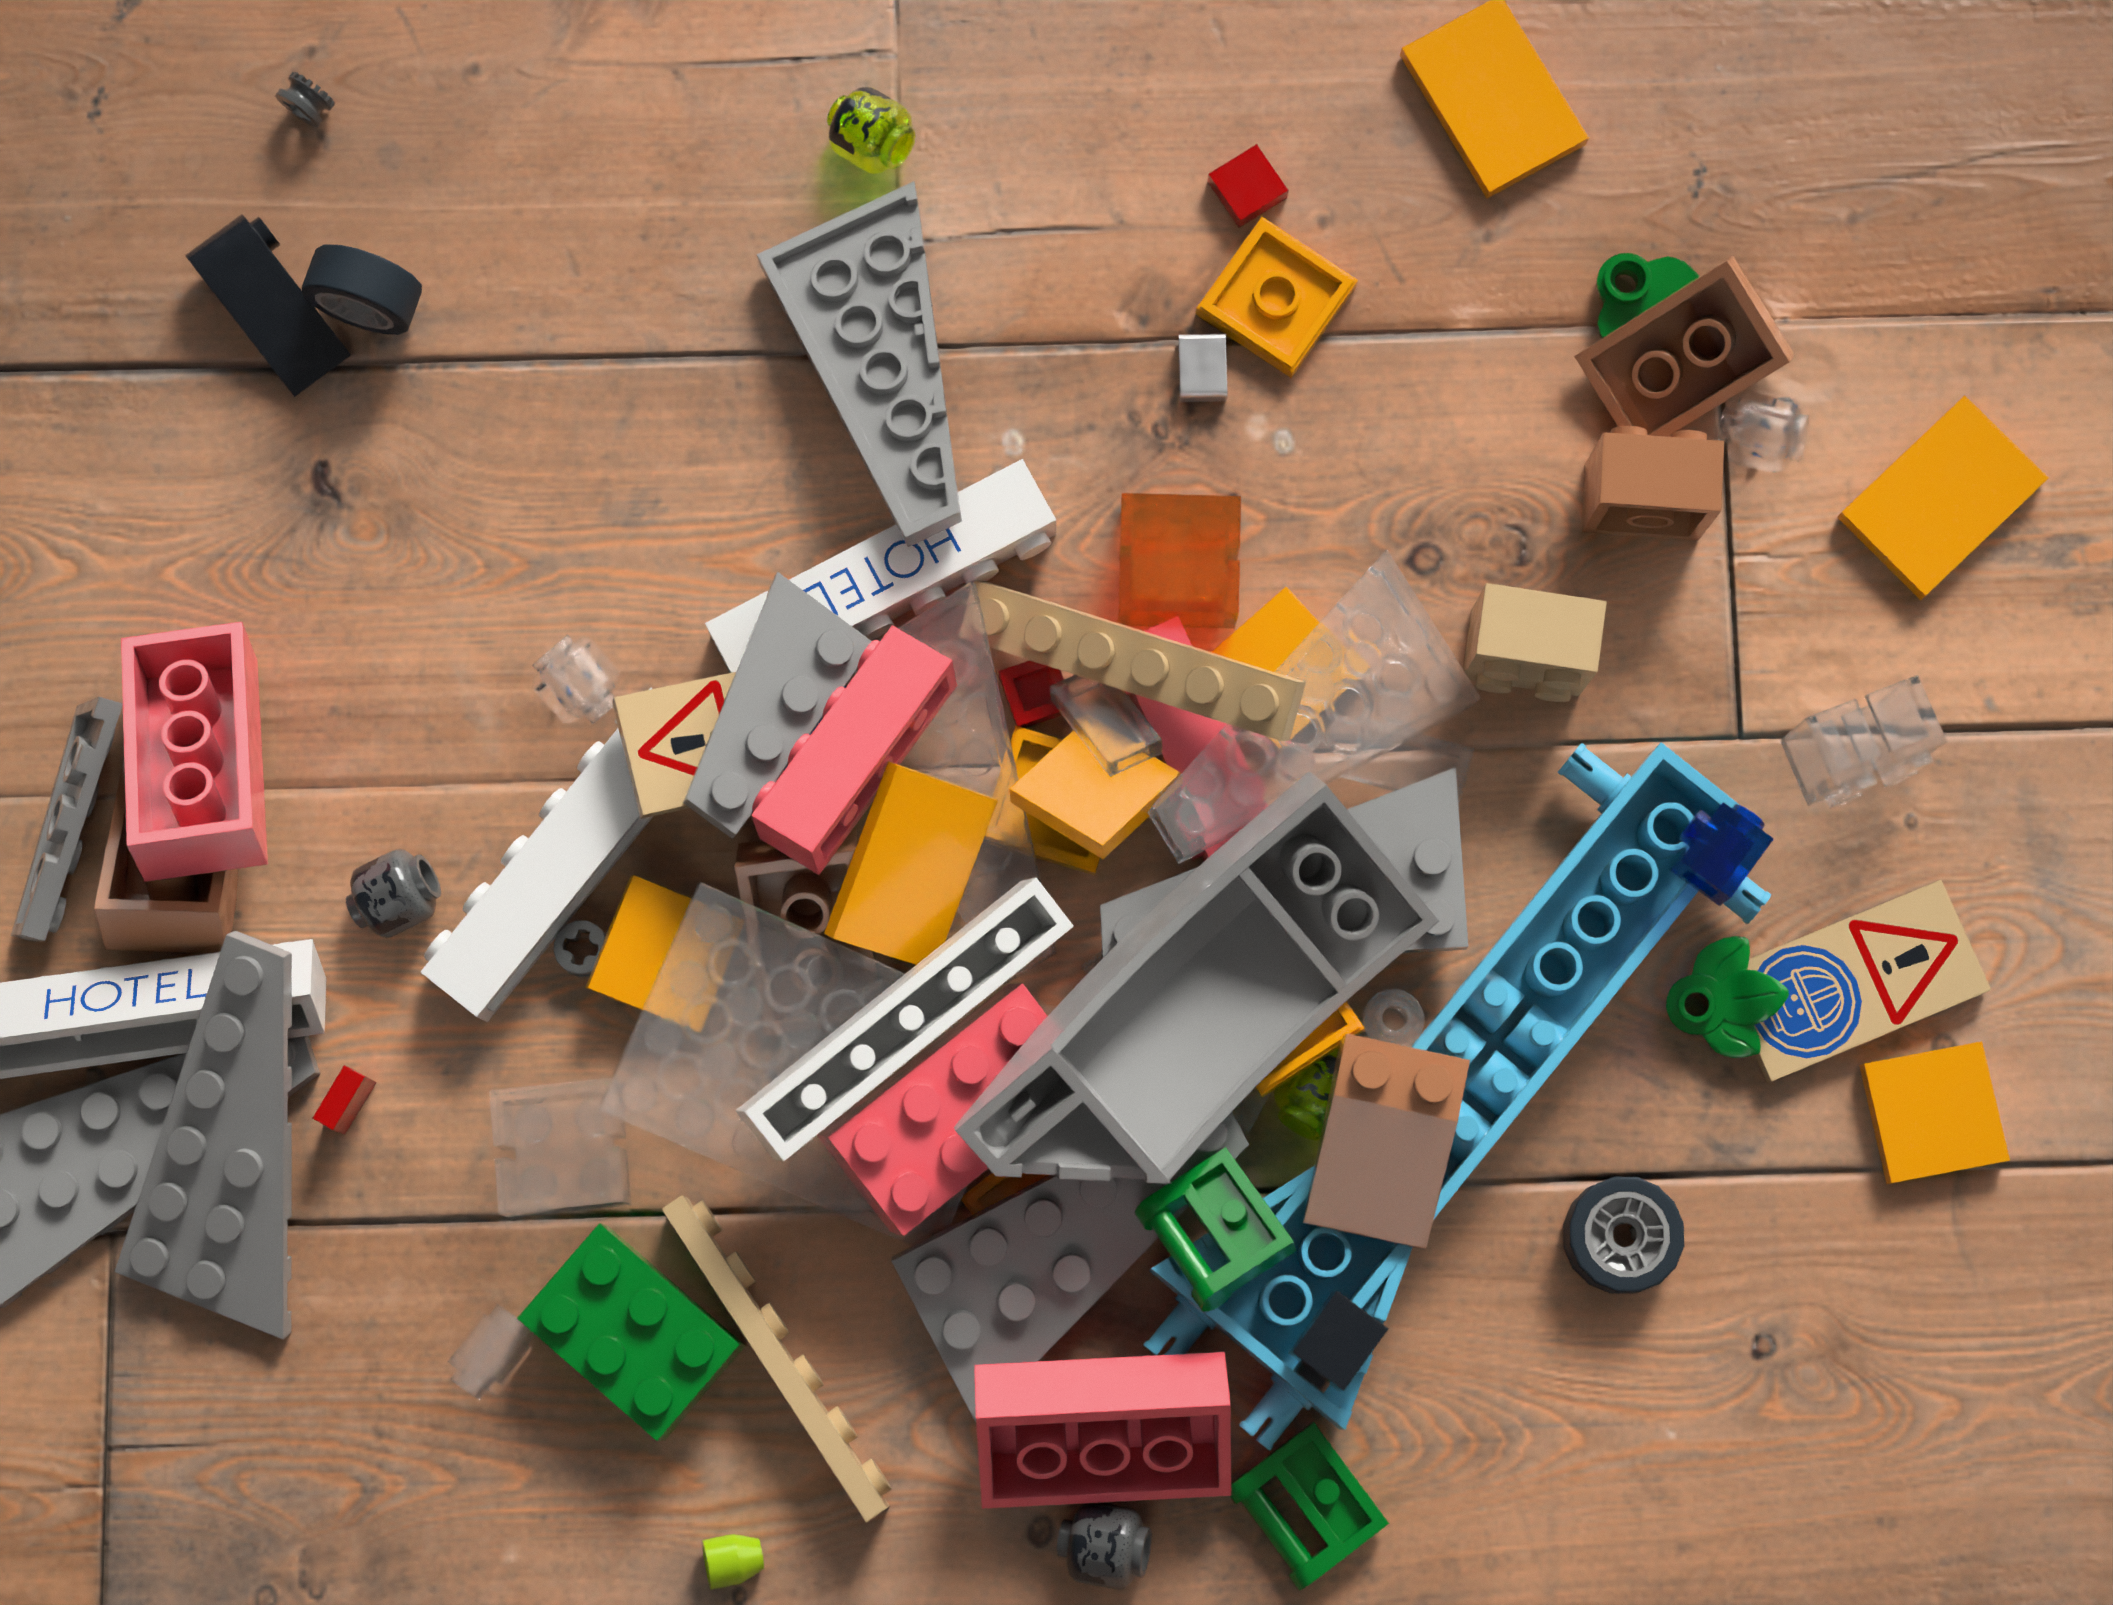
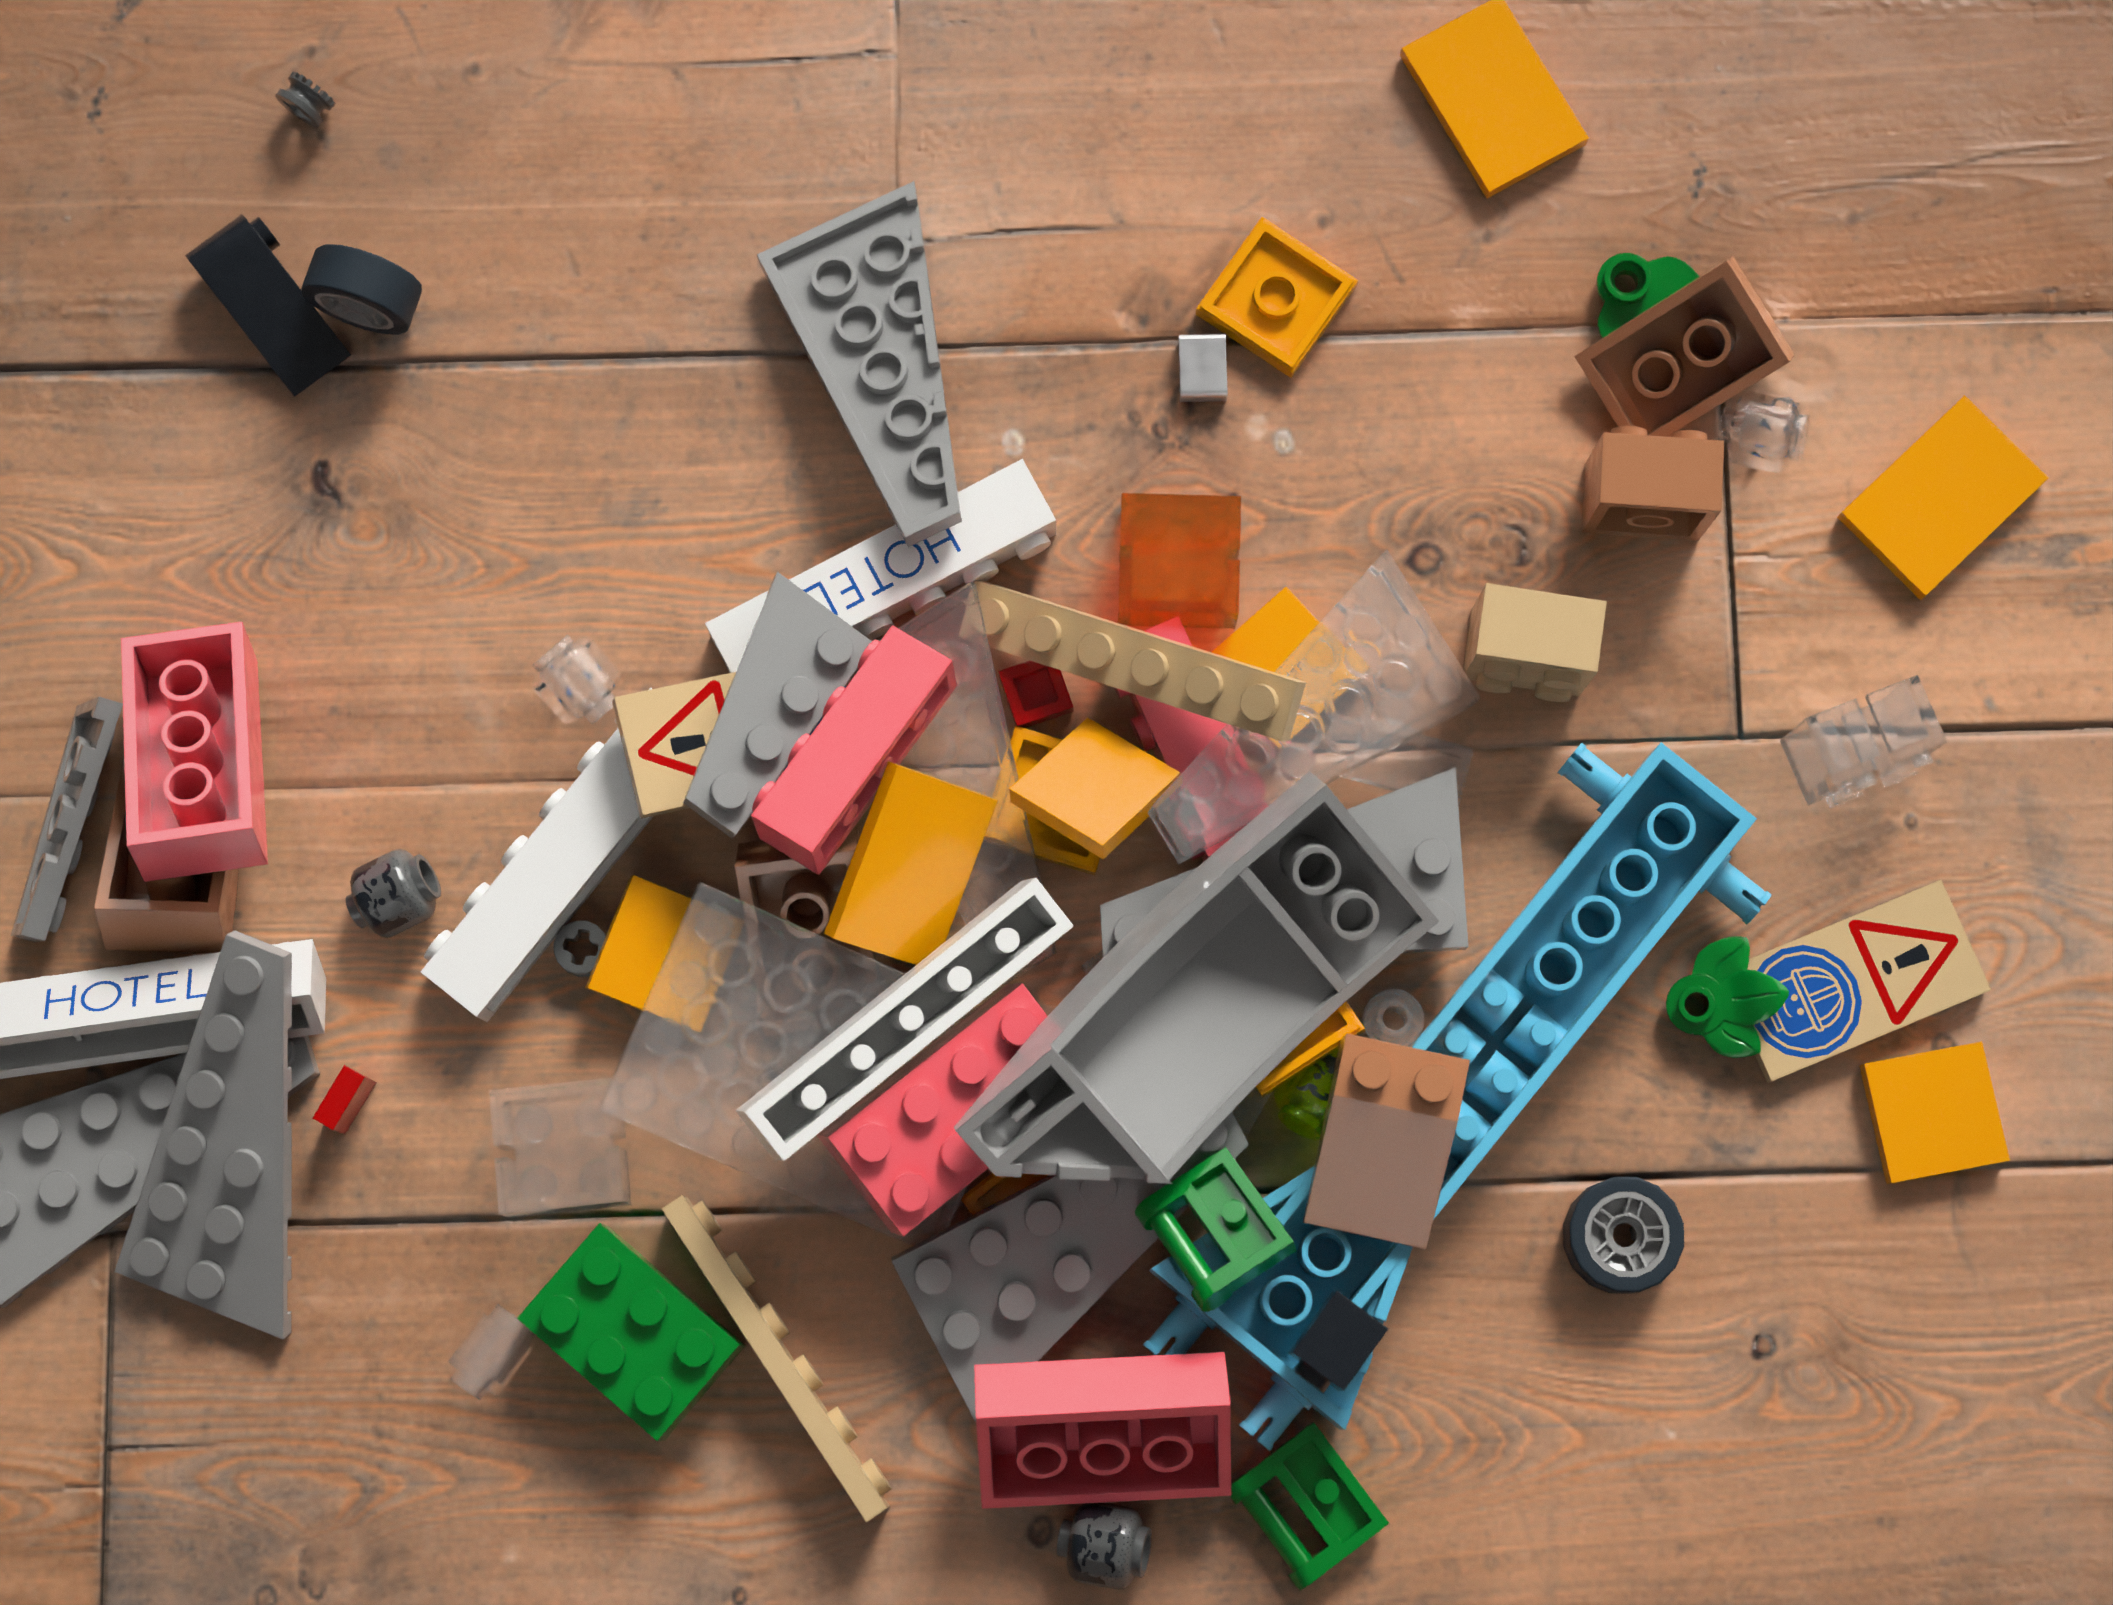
lime hose [702,1534,764,1590] -> none
clear neon green head [827,87,916,174] -> none
clear tile [1050,675,1163,777] -> none
red tile [1207,144,1289,228] -> none
clear blue brick [1670,802,1774,906] -> none

